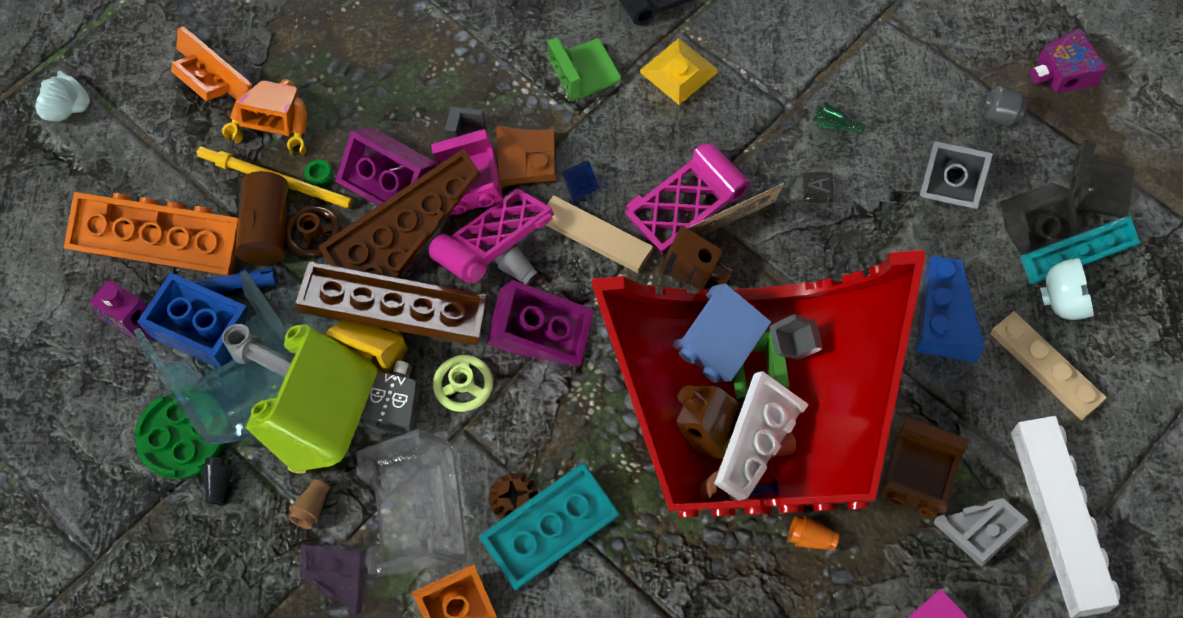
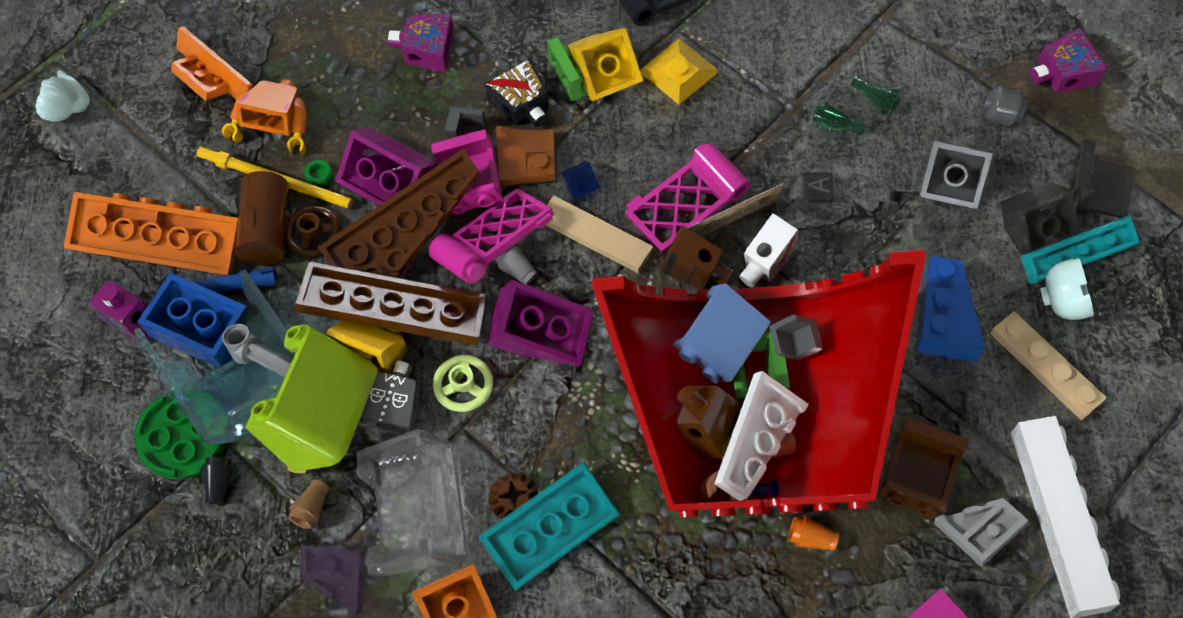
none -> magenta torso [388,13,454,72]
none -> torso [485,59,549,127]
none -> yellow slope [566,28,643,101]
none -> white torso [739,214,798,288]
none -> clear green cone [851,77,900,115]

